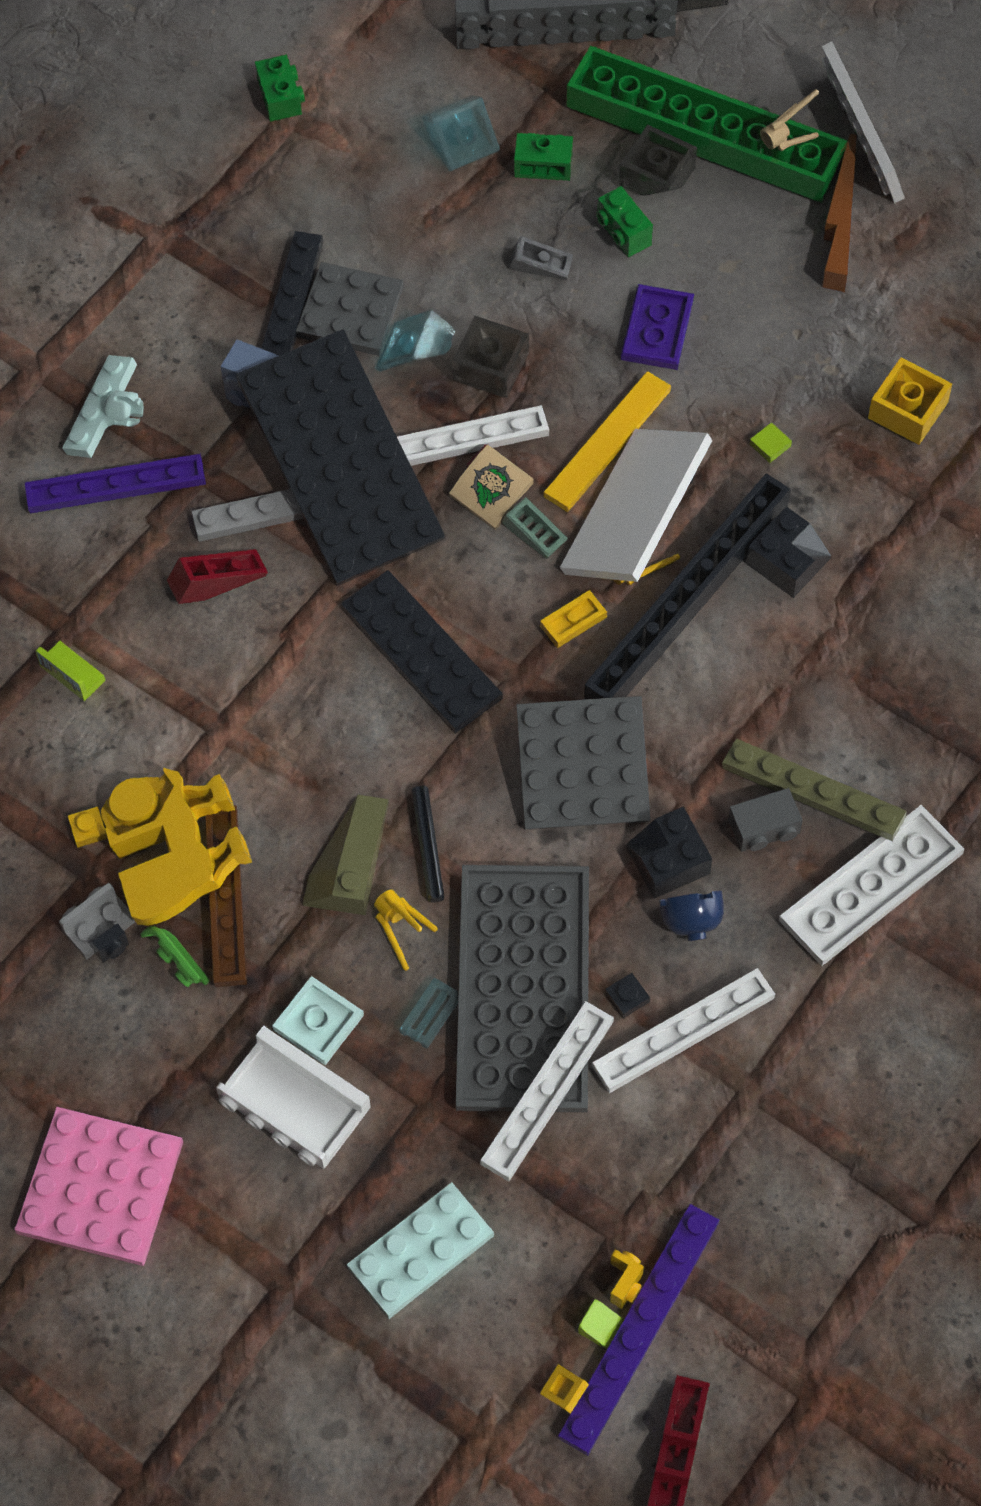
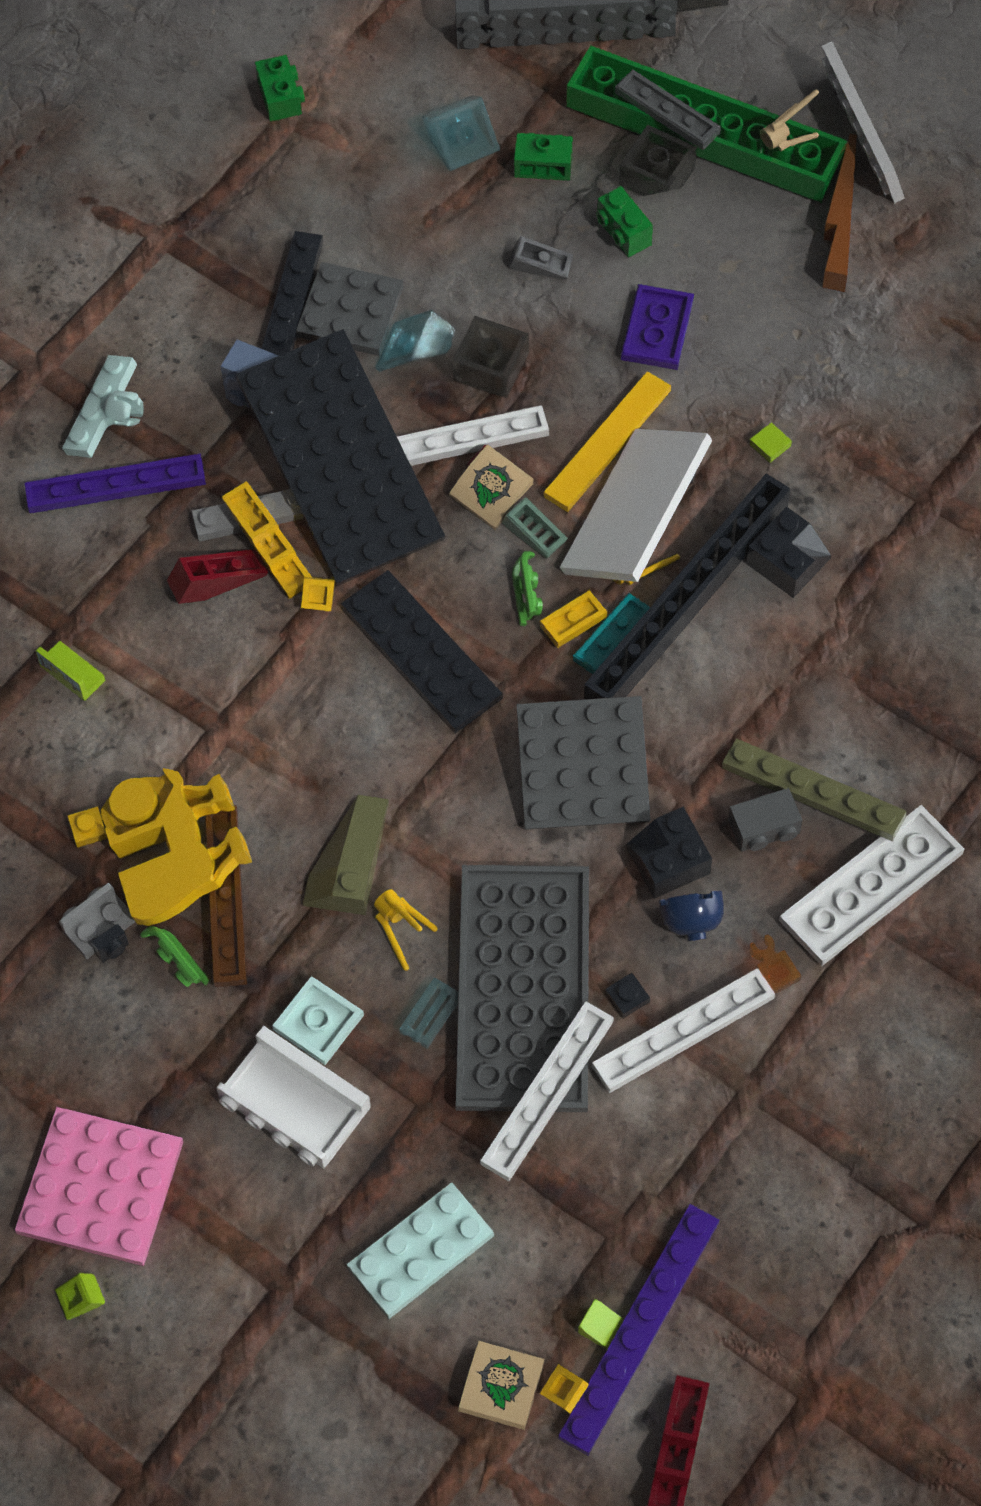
black axle [412,785,444,903] -> none
yellow bracket [610,1250,644,1309] -> none
yellow slope [868,357,952,445] -> none
none -> lime slope [55,1273,105,1320]
none -> yellow slope [222,481,312,599]
none -> yellow plate [301,577,335,611]
none -> tan slope [458,1341,544,1430]
none -> bright green piece [512,551,543,626]
none -> teal tile [573,593,650,674]
none -> dark grey tile [615,70,721,150]
none -> clear orange plate [749,934,801,994]

